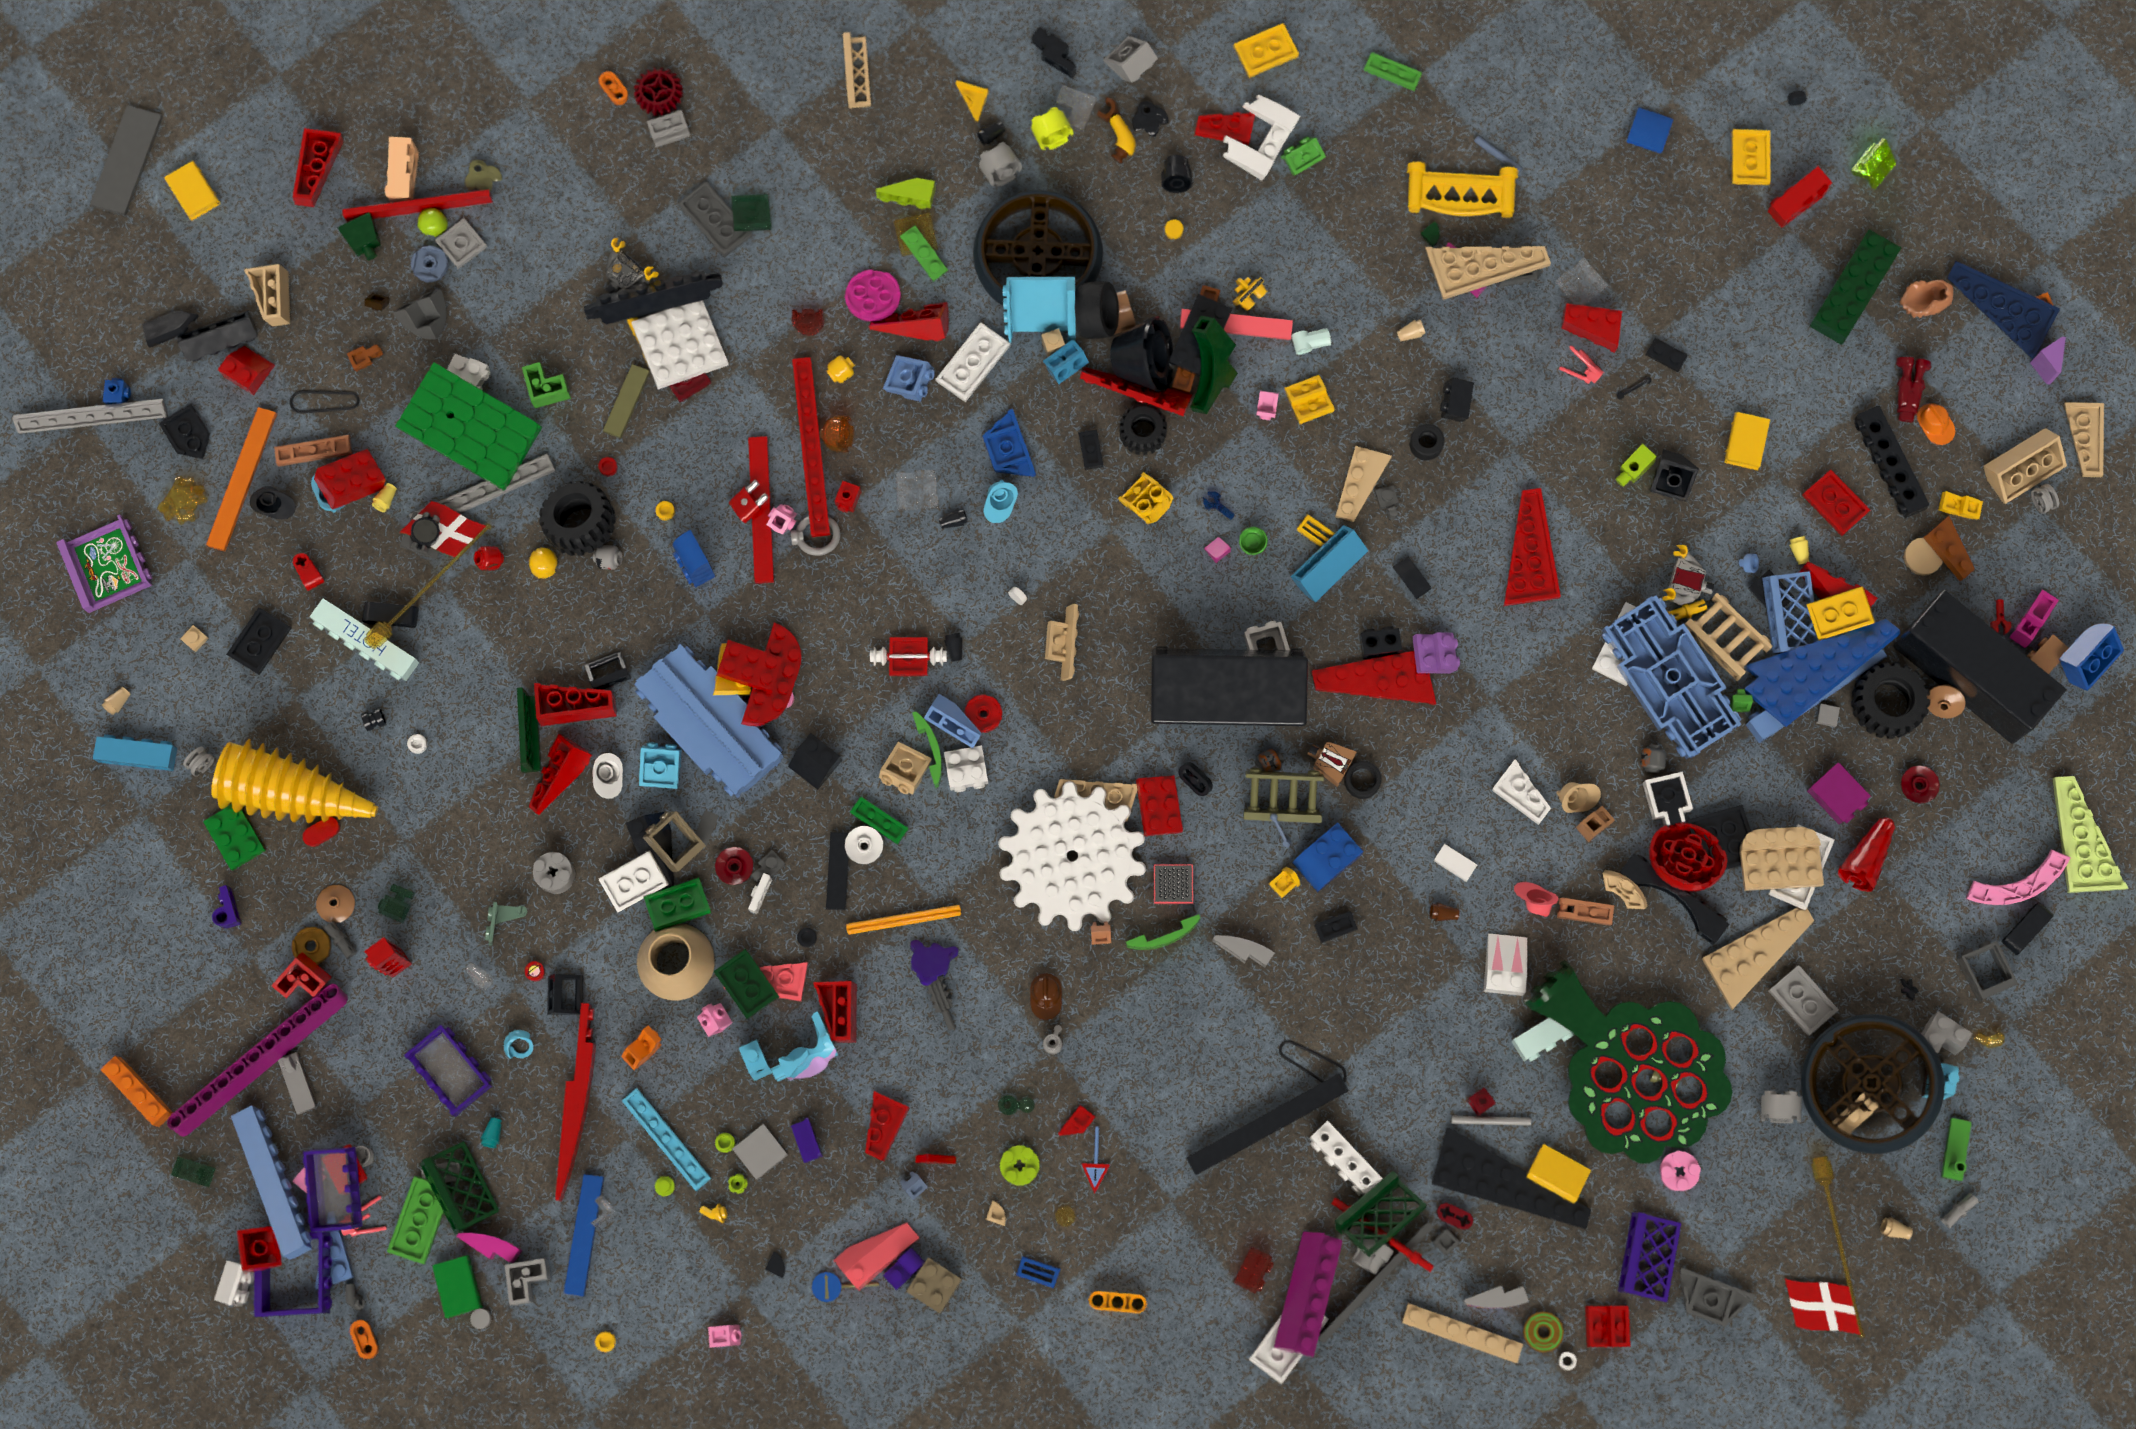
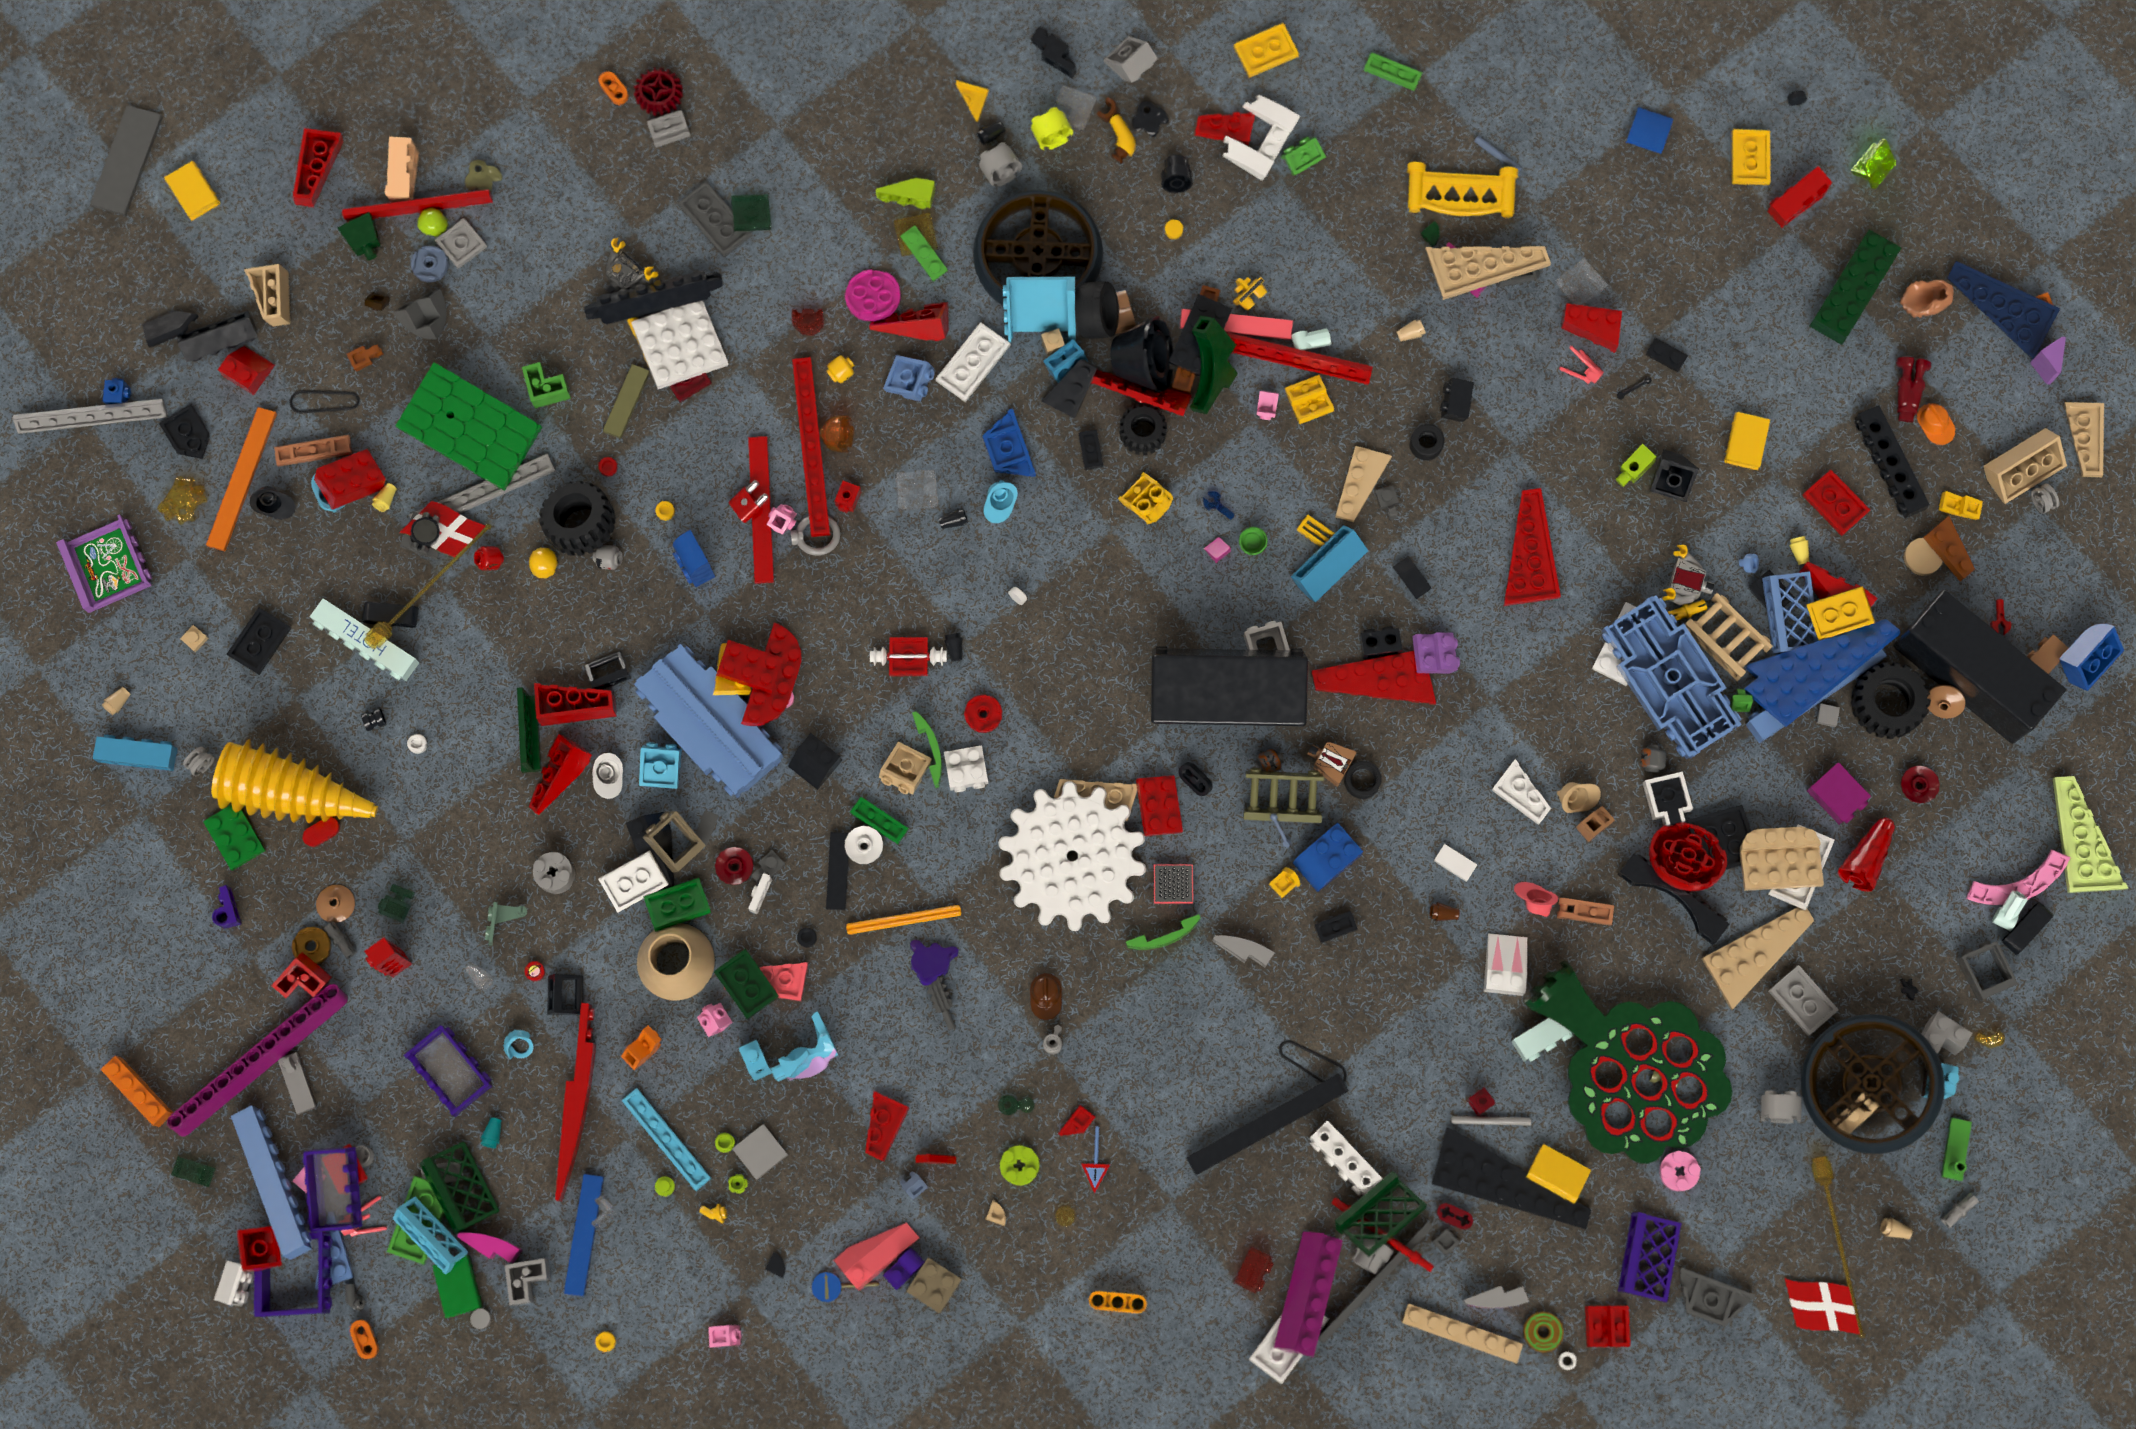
red piece [293,553,325,591] -> none
white plate [447,354,490,390] -> none
dark purple panel [791,1118,823,1163] -> none
red wedge [813,981,857,1043] -> none
tan fence [843,32,871,108] -> none
medium blue slope [924,694,982,748] -> none
blue tile [1016,1256,1060,1288] -> none
tan bracket [1045,604,1079,681] -> none
nougat tile [1091,921,1111,945] -> none
tan tile [1603,870,1648,909] -> none
dark pink slope [2009,589,2059,648] -> none
none -> medium azure fence [393,1197,468,1274]
none -> black wing [1041,359,1098,418]
none -> red tile [1227,332,1373,385]
none -> light aqua piece [1992,890,2028,931]

